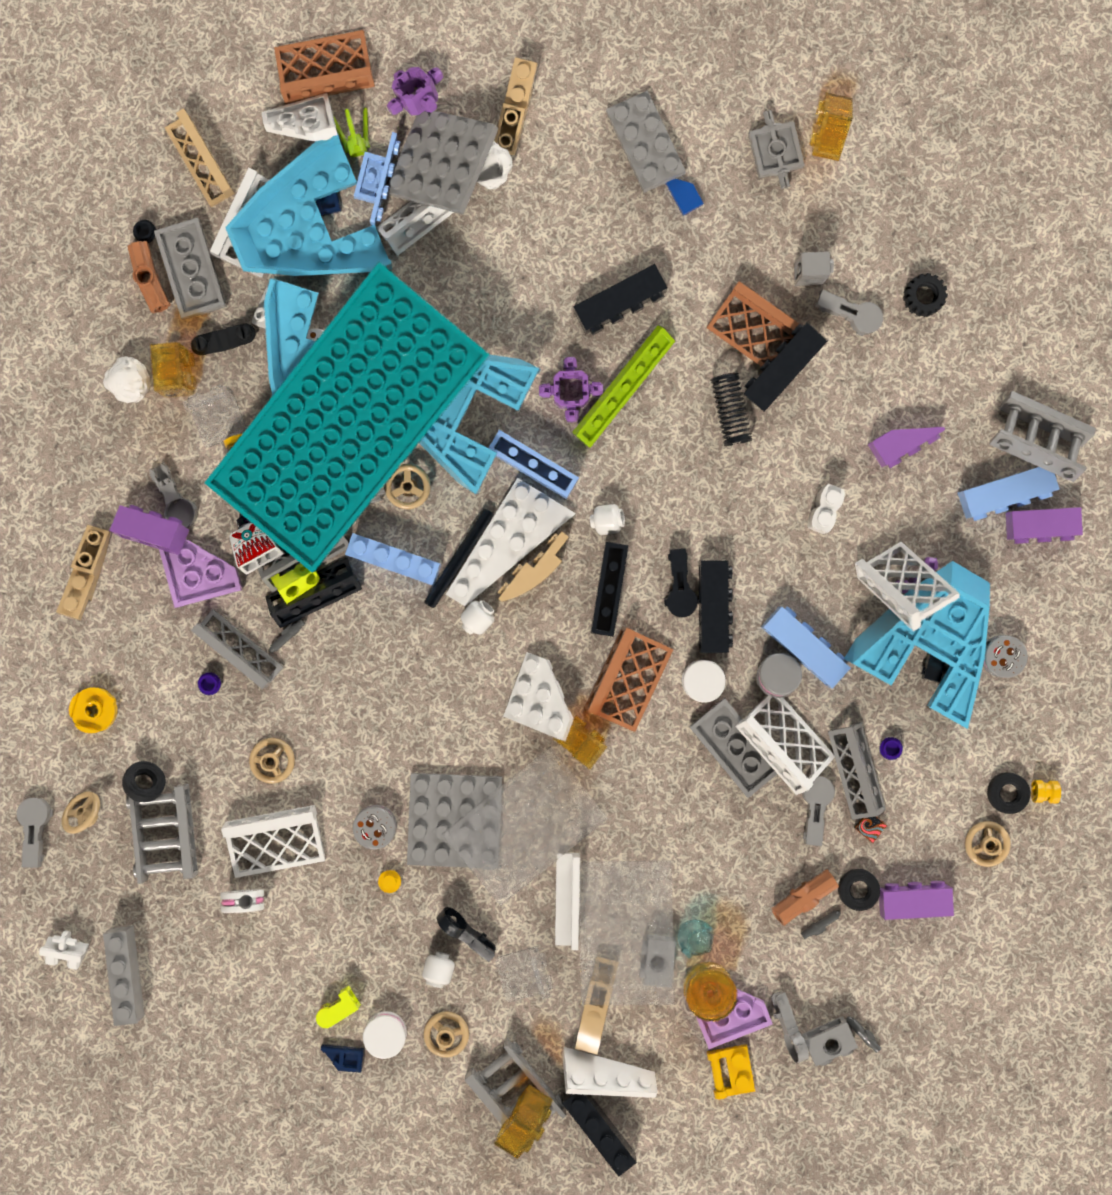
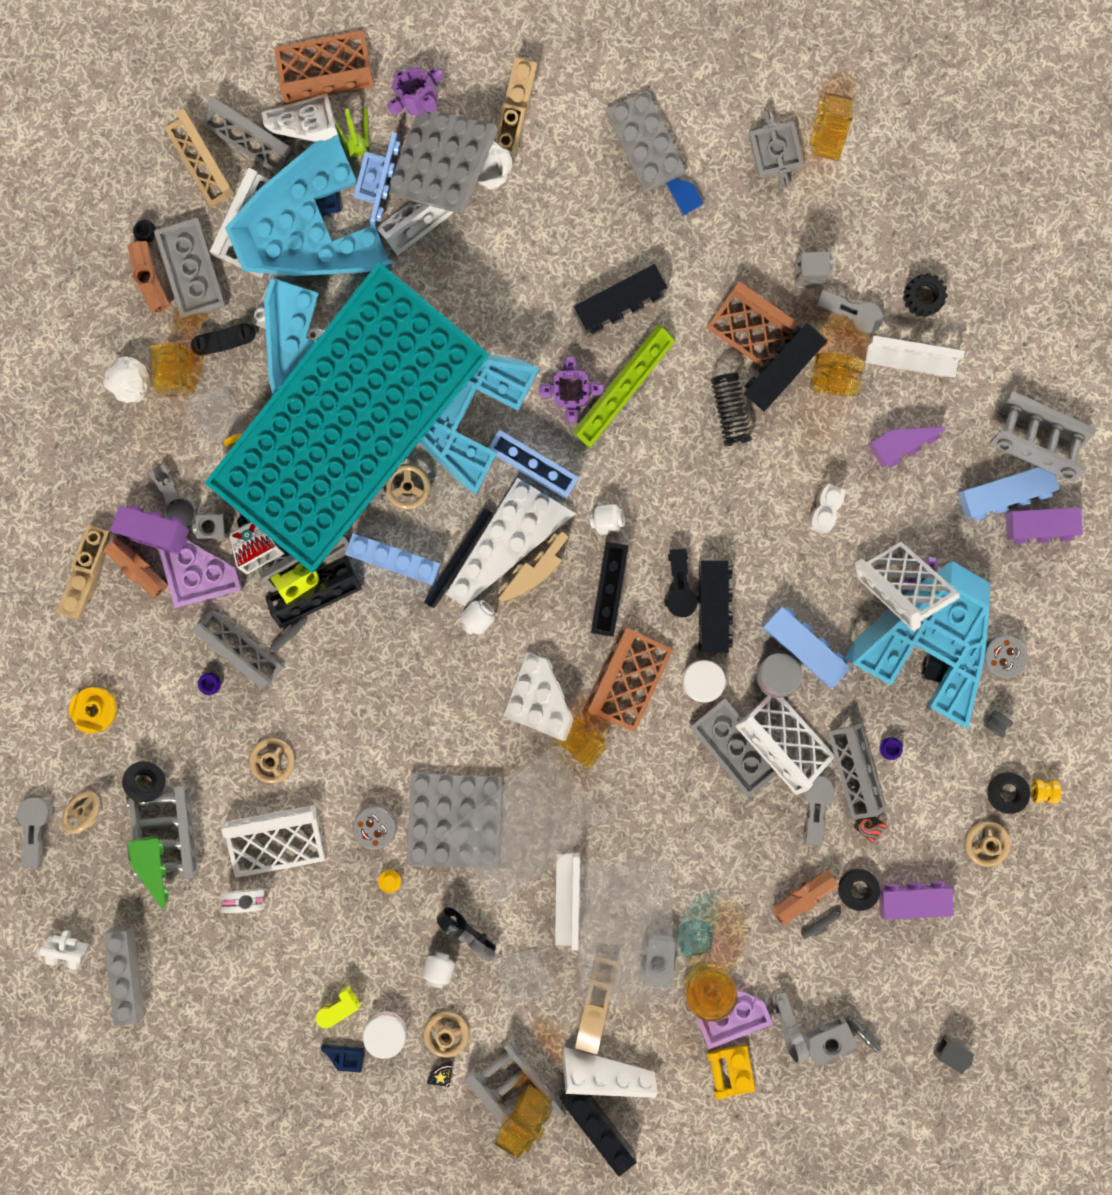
none -> nougat piece [103,536,168,598]
none -> bright green slope [126,836,169,909]
none -> light grey brick [192,514,229,539]
none -> light grey fence [201,96,292,174]
none -> black tile [427,1062,453,1087]
none -> clear yellow wheel [809,353,866,397]
none -> white fence [864,336,965,378]
none -> dark grey brick [933,1034,974,1075]
none -> dark grey wheel [984,710,1014,738]

